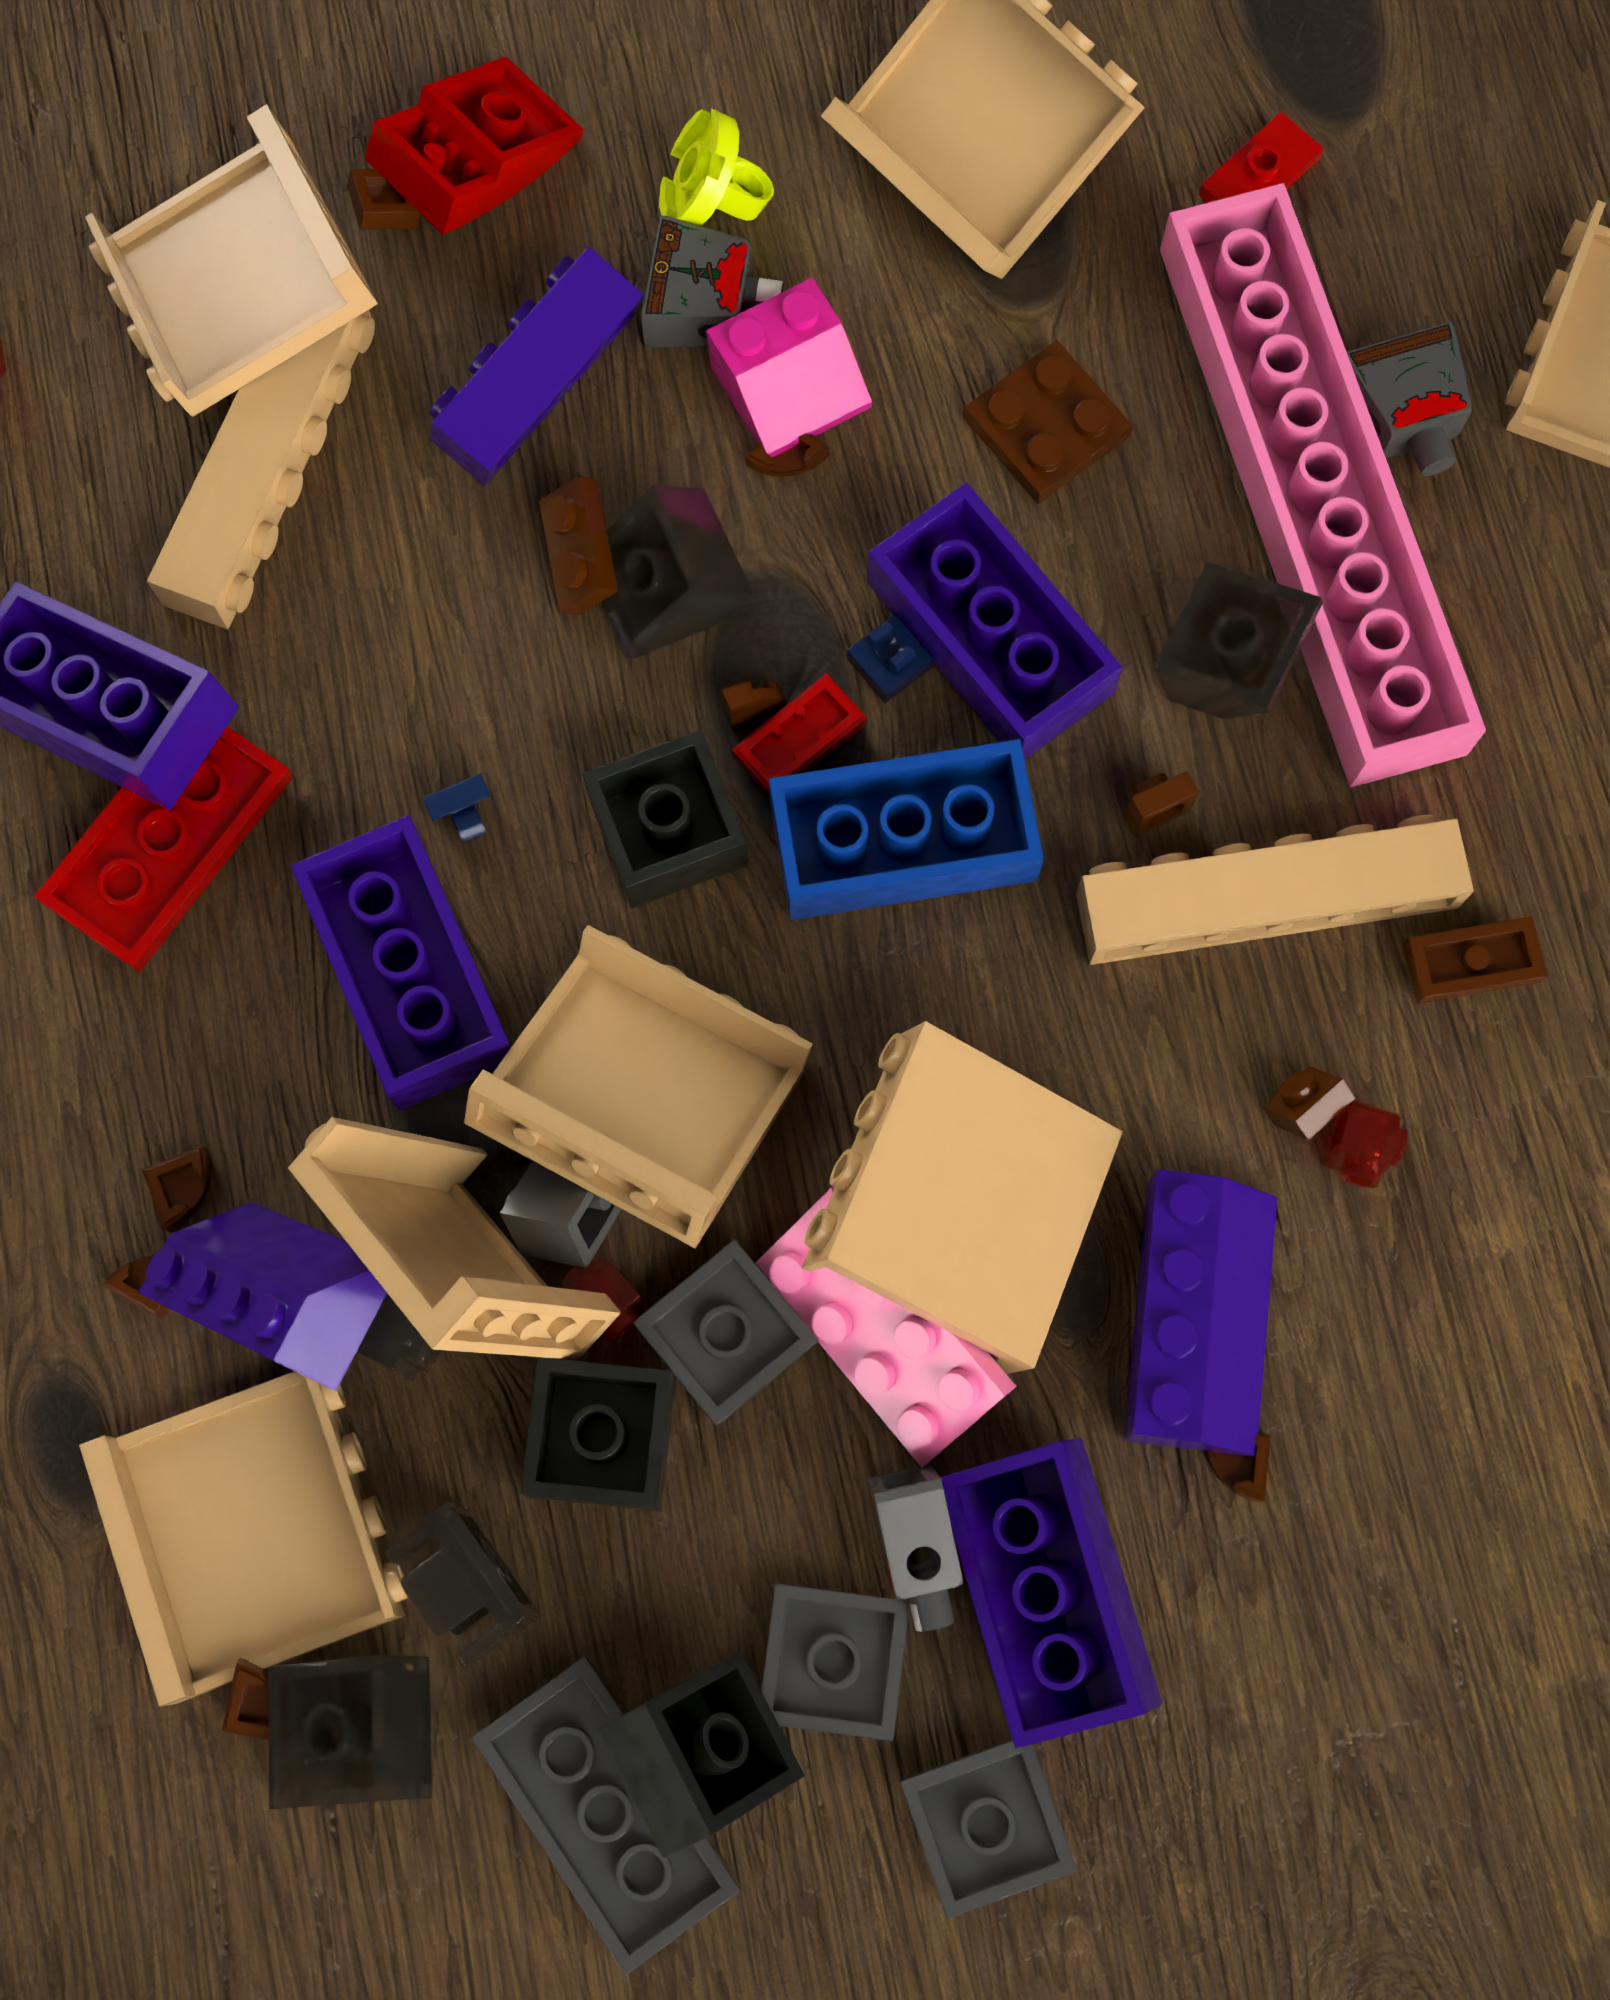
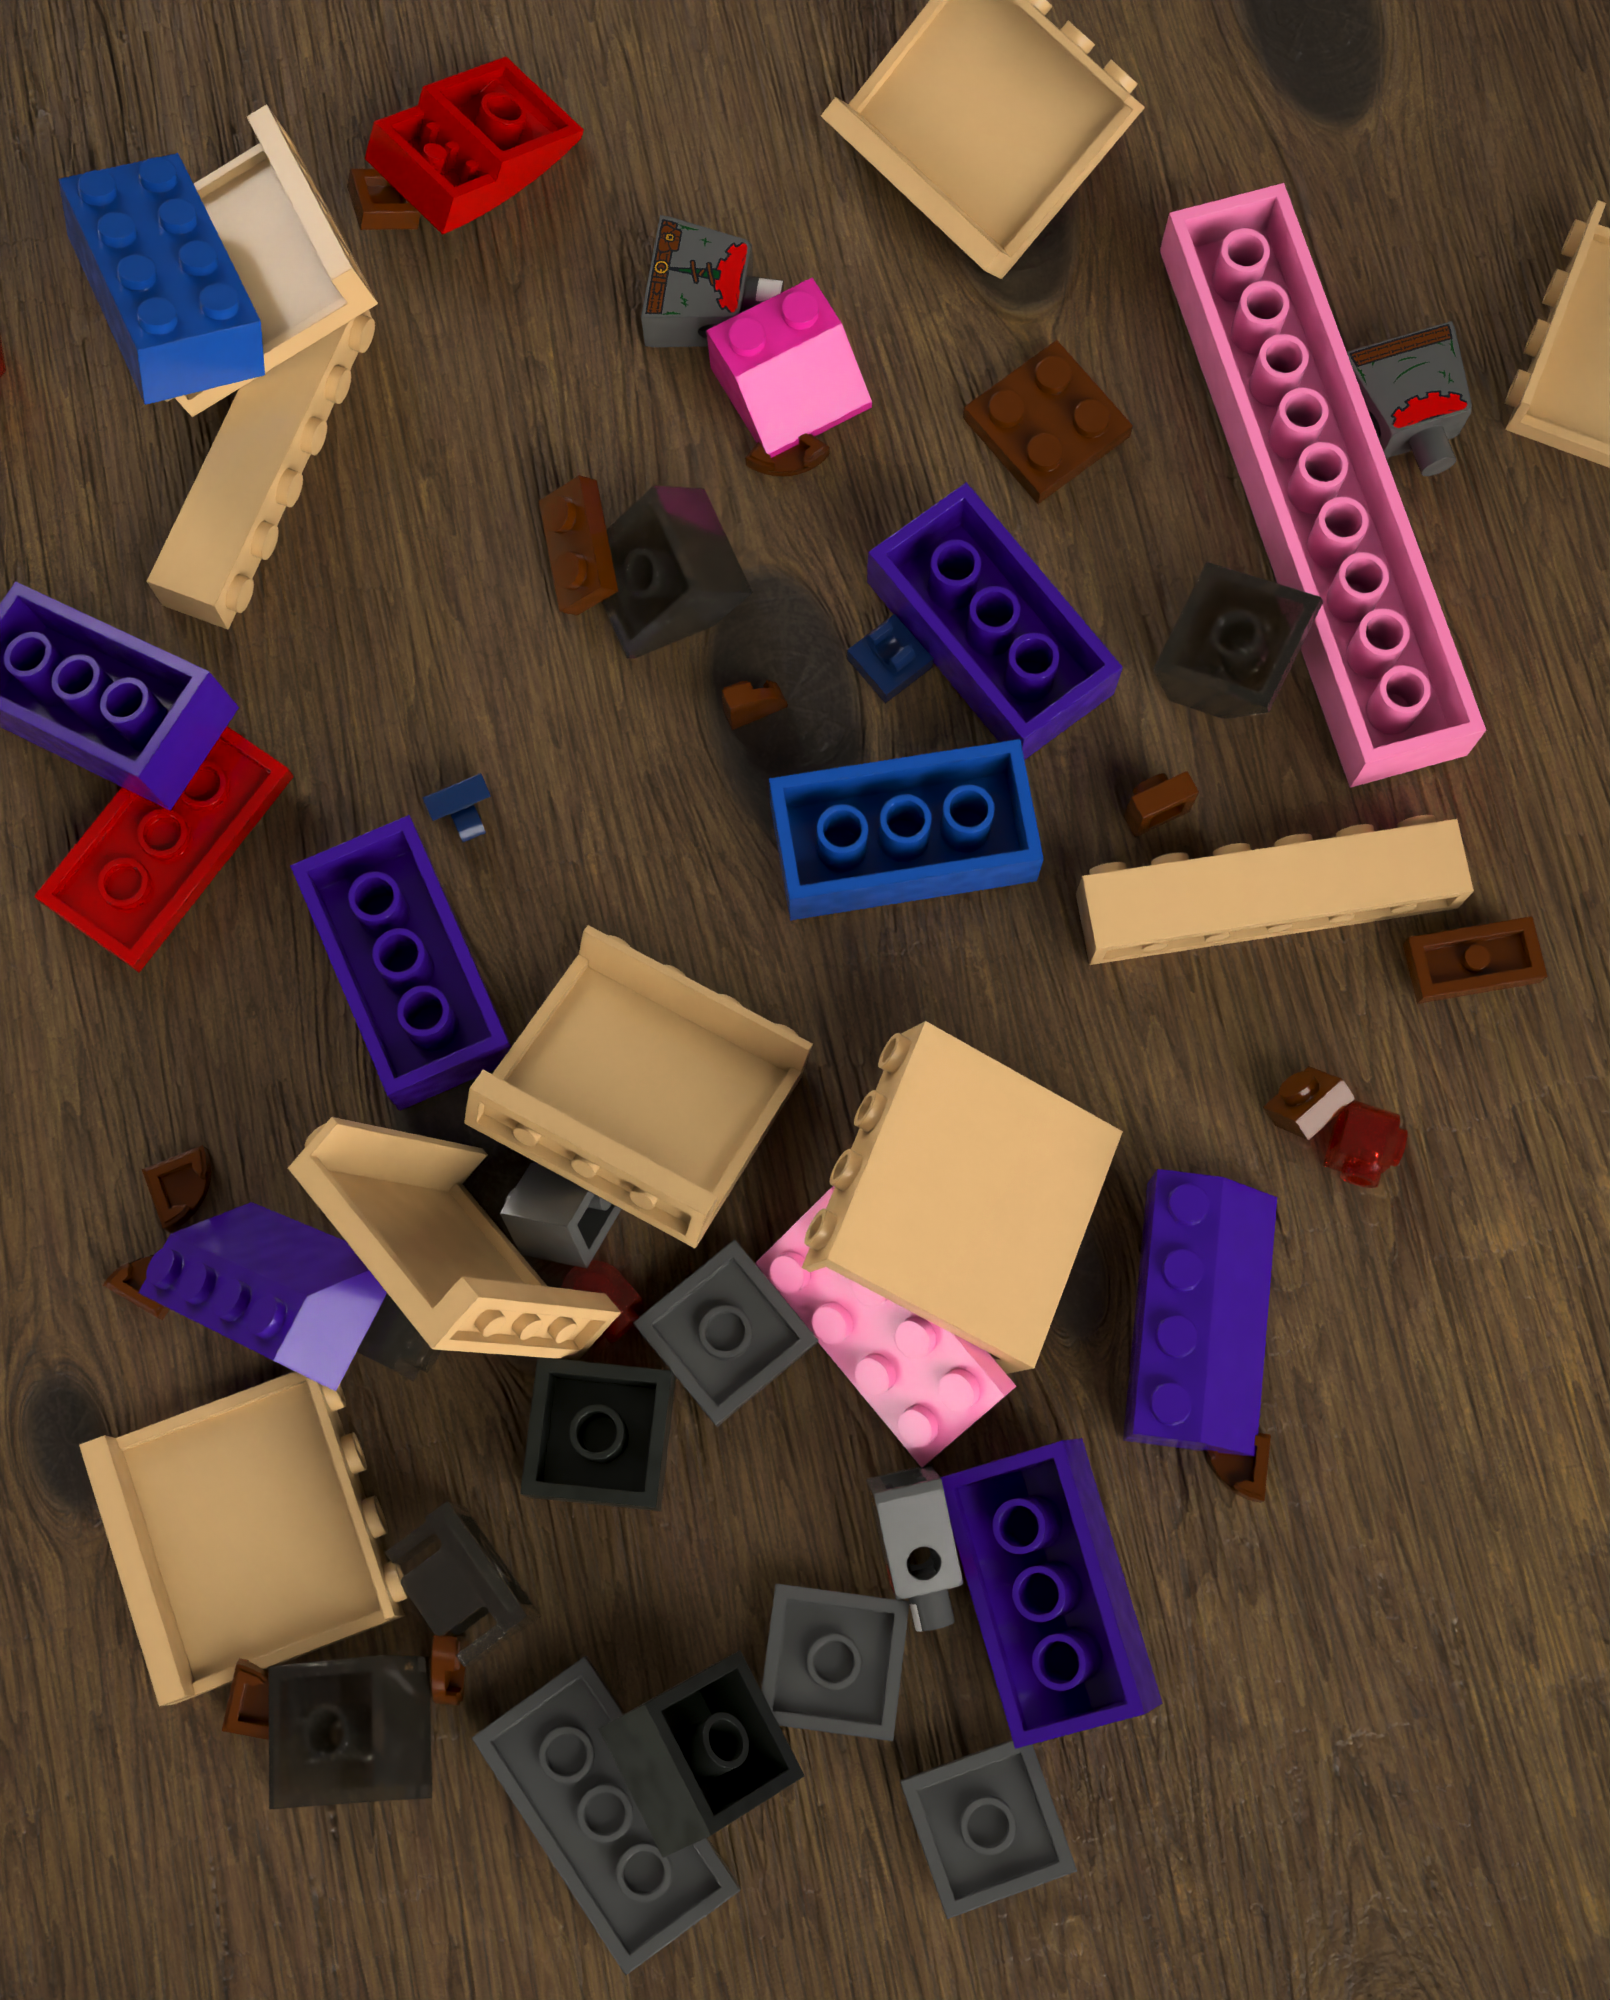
dark purple brick [429,246,644,486] -> none
pearl dark grey brick [582,730,748,909] -> none
neon yellow tile [659,108,774,226] -> none
red plate [732,673,867,798] -> none
red plate [1198,111,1324,203] -> none
none -> blue brick [58,153,265,405]
none -> reddish brown tile [431,1635,469,1706]

